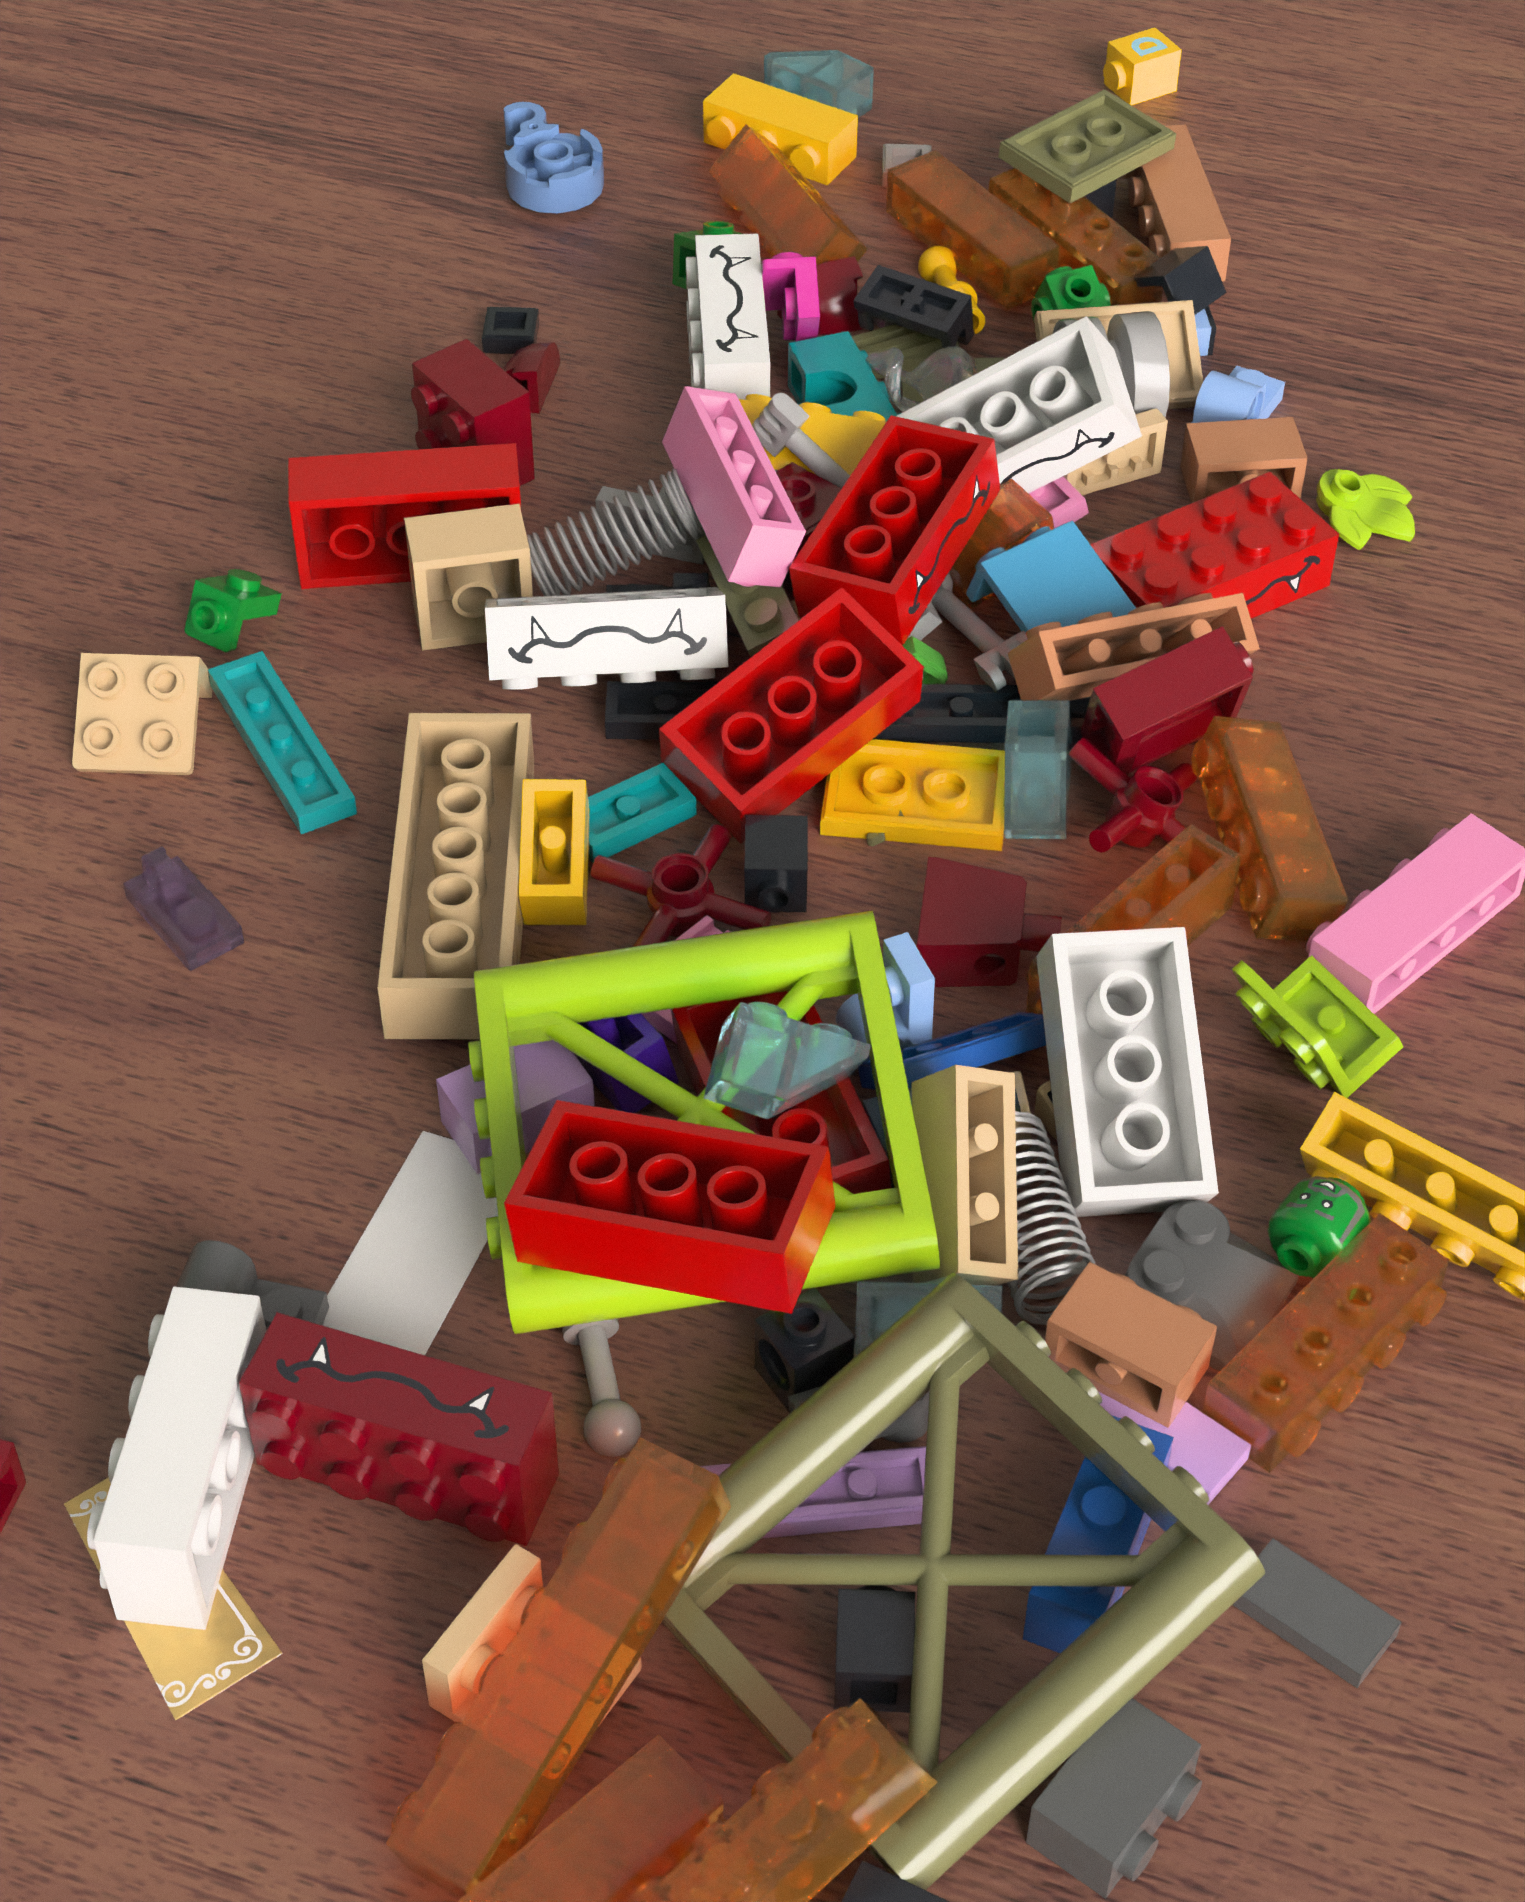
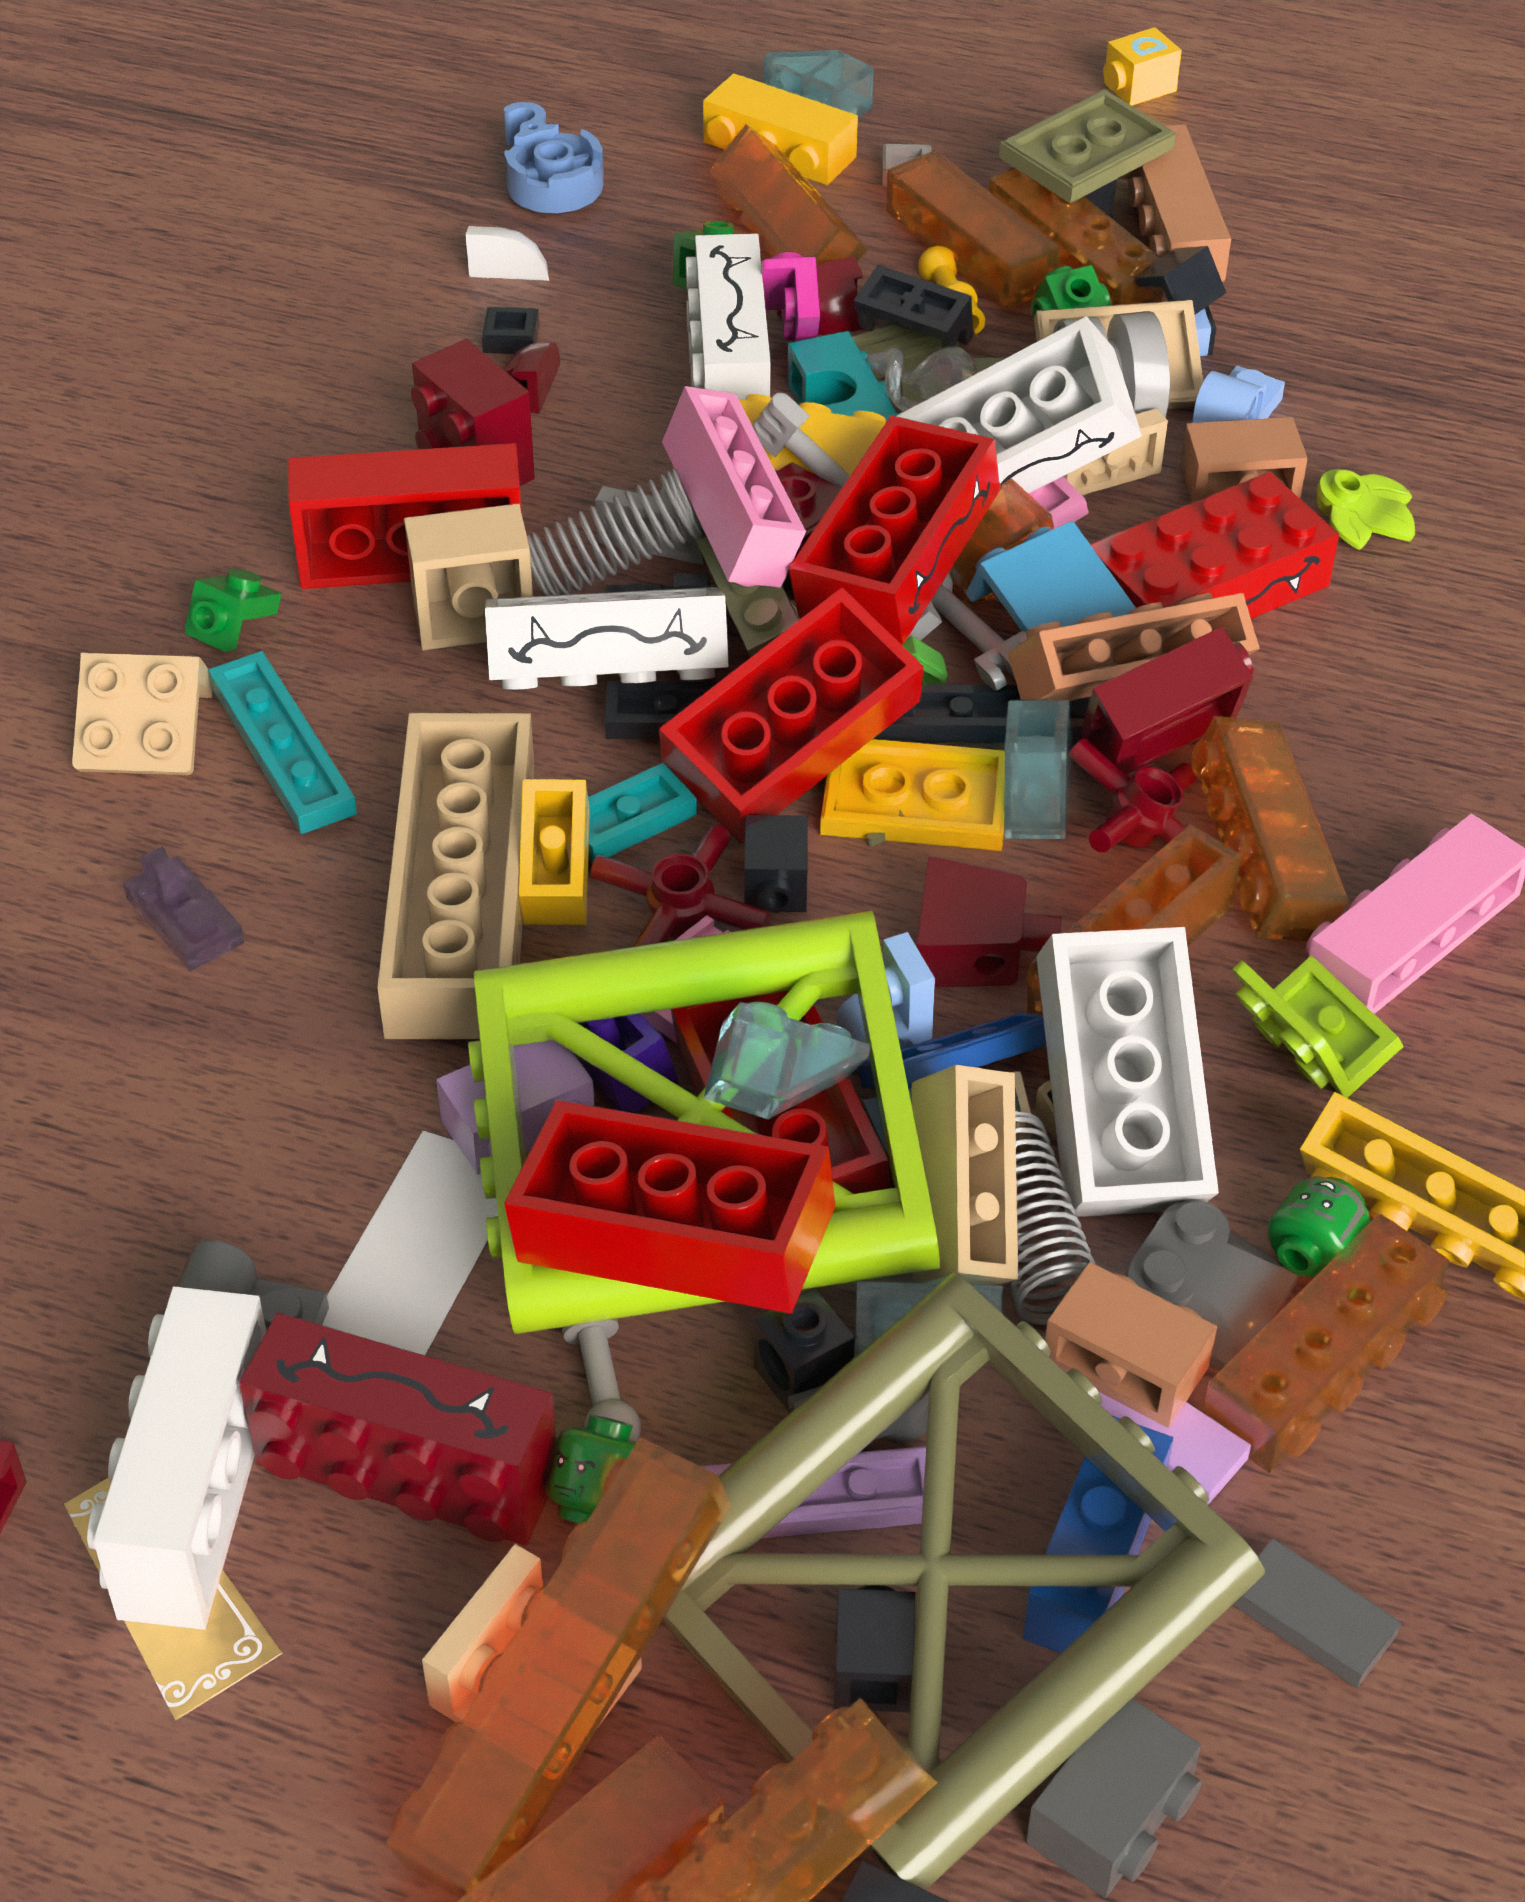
none -> white brick [466,226,549,281]
none -> green head [545,1414,650,1530]

